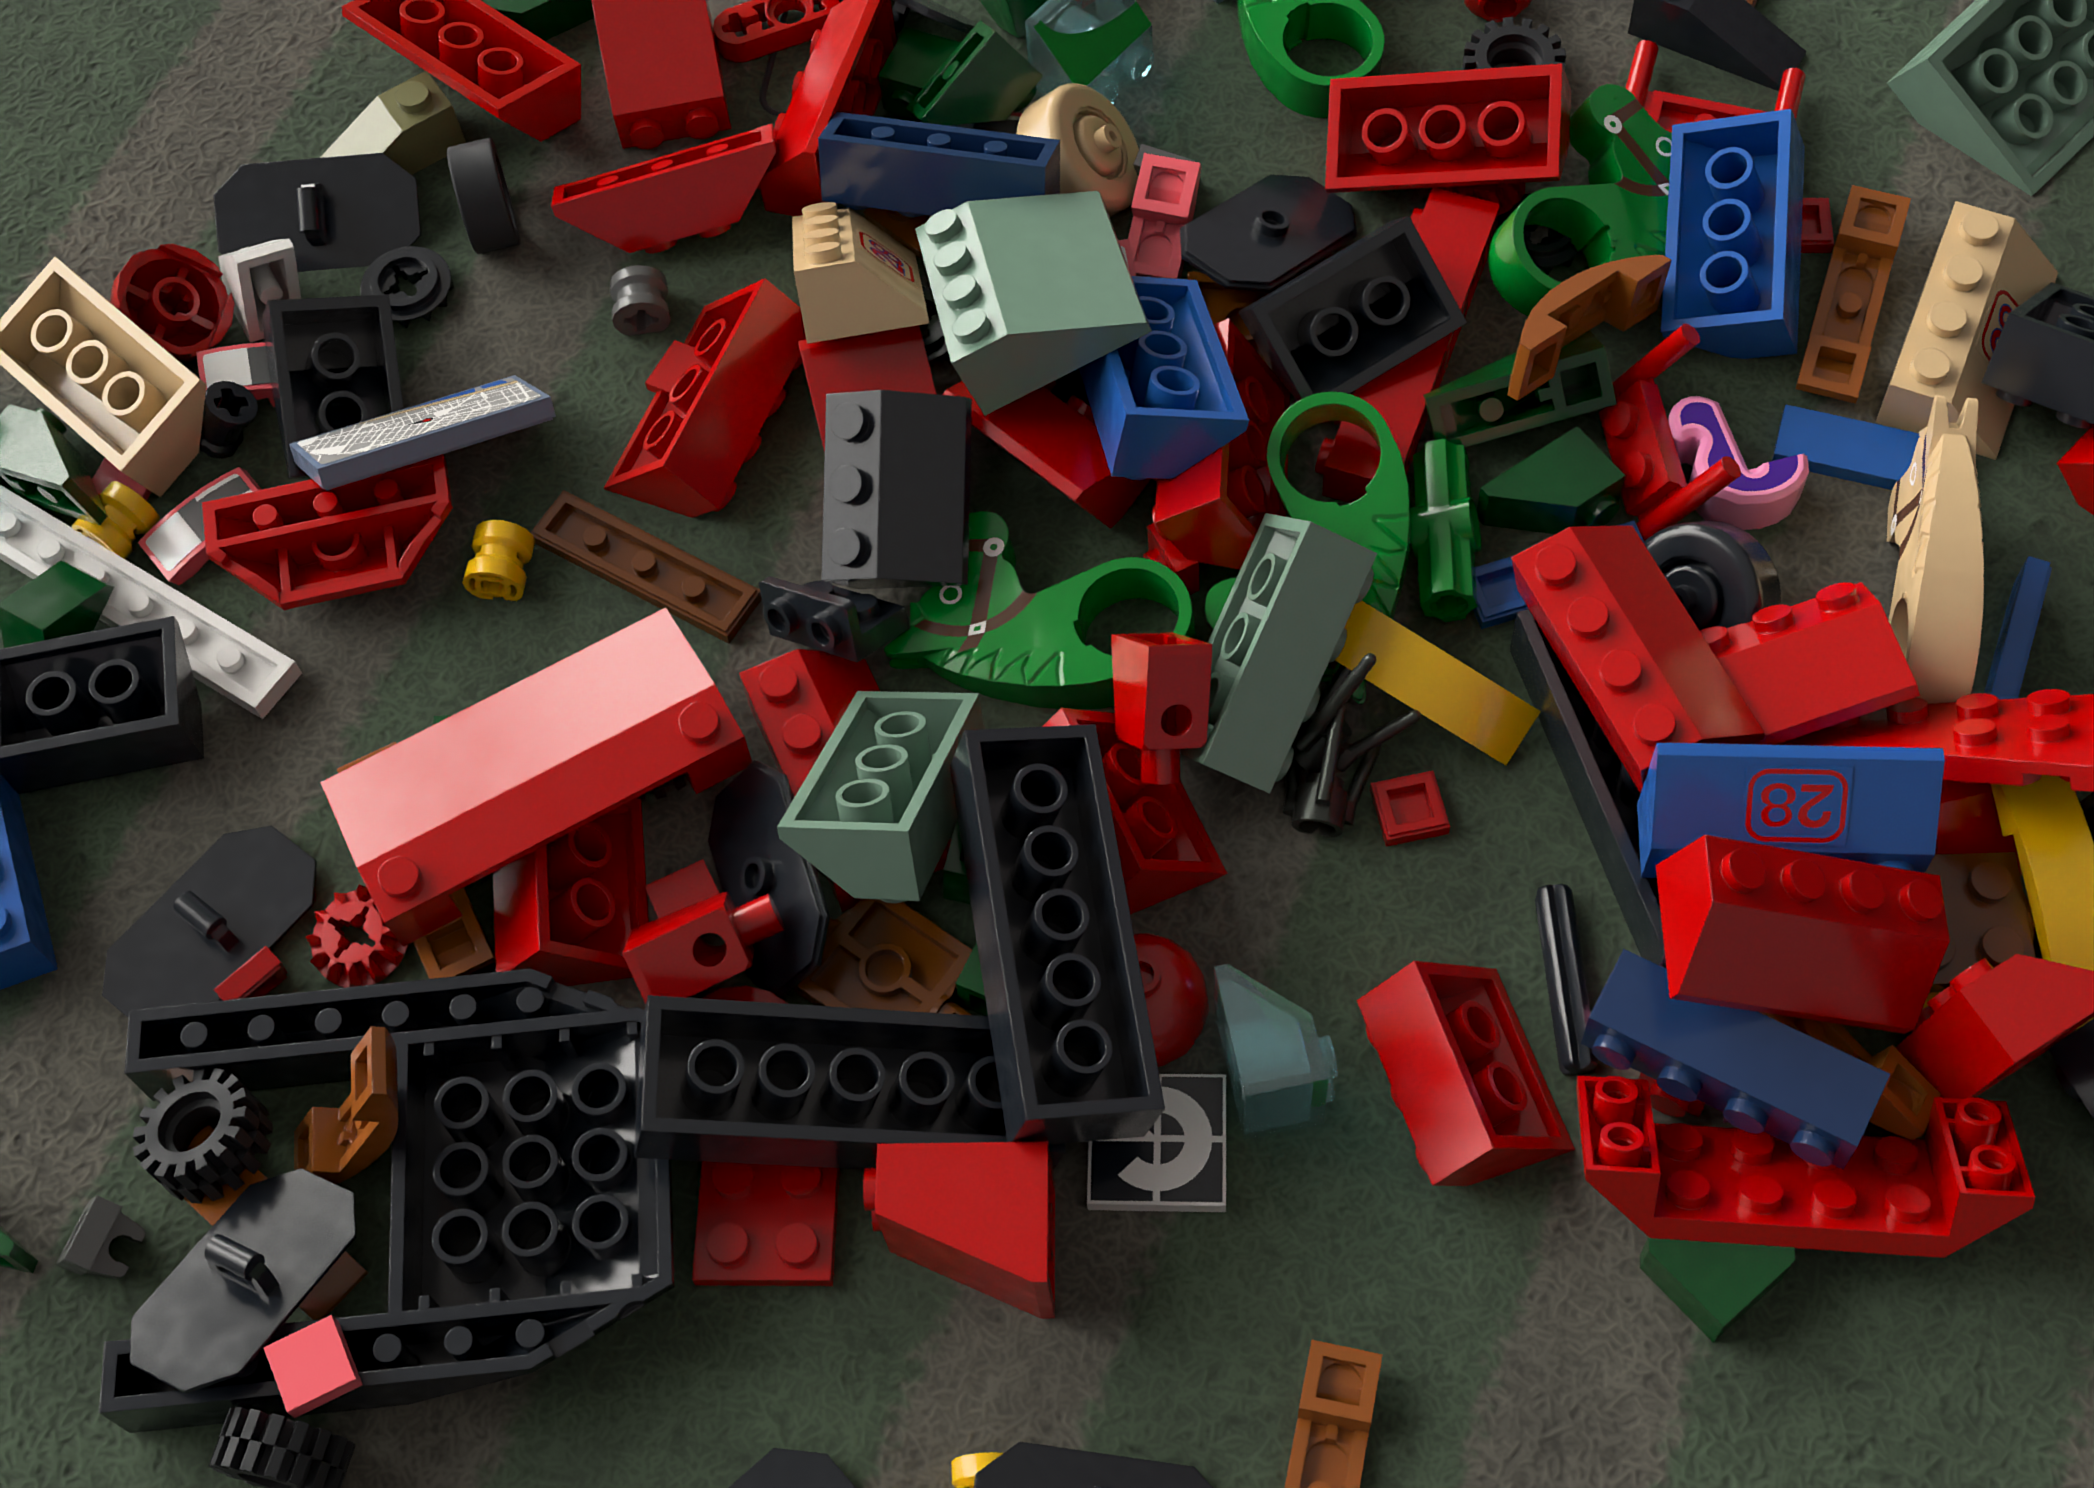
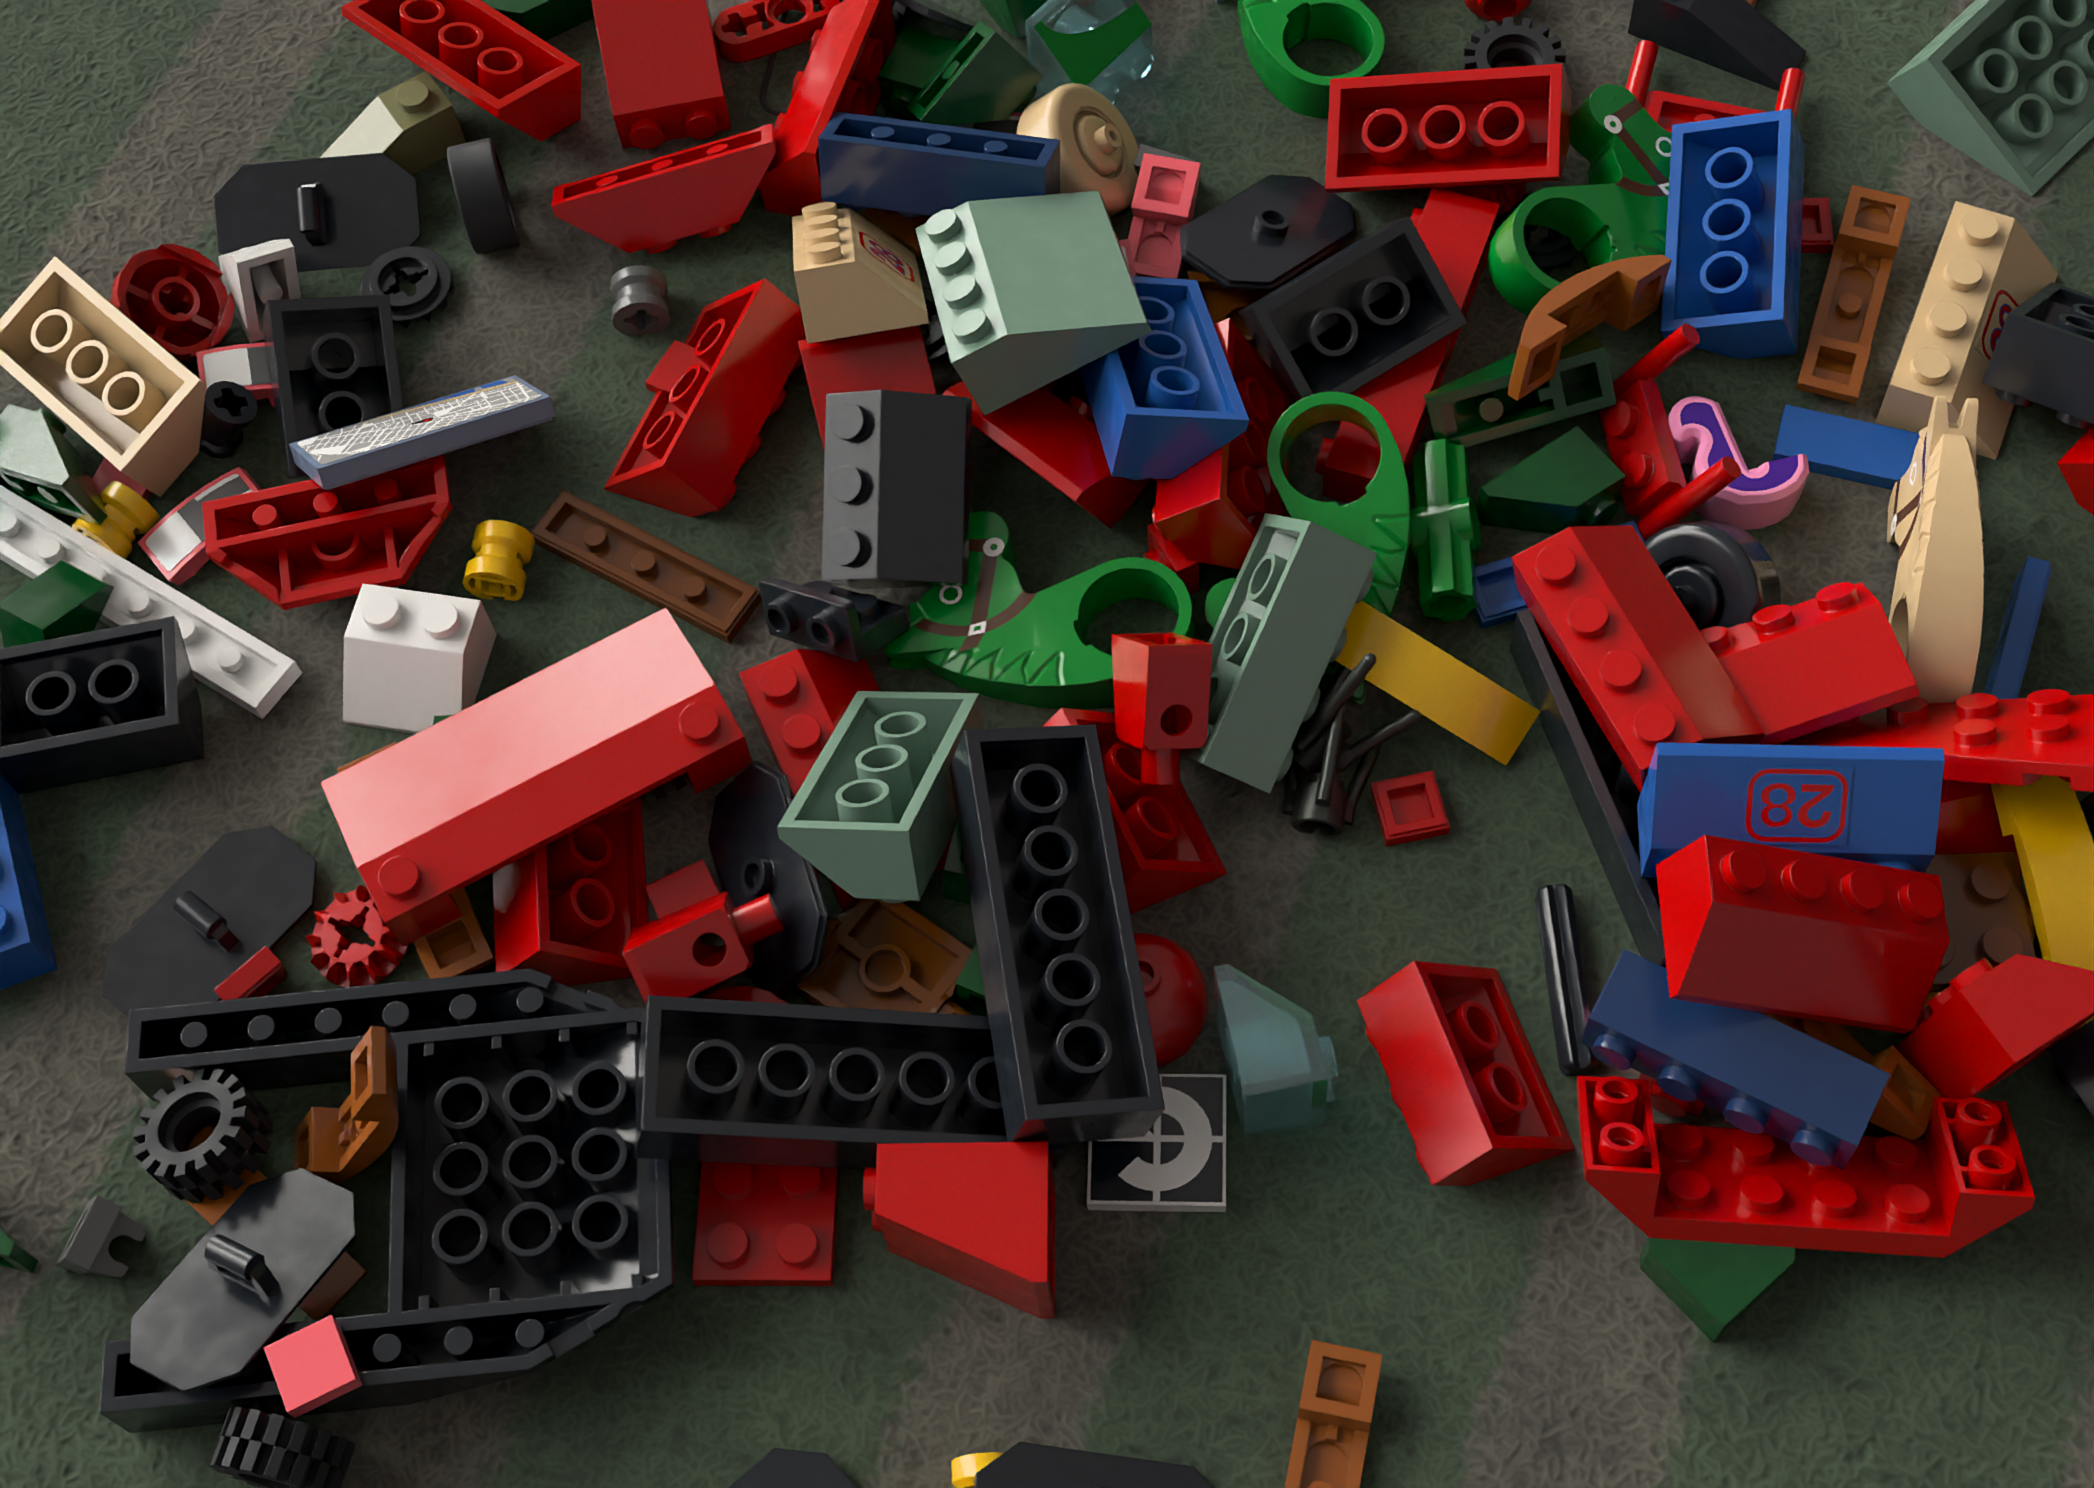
none -> white slope [343,584,497,734]

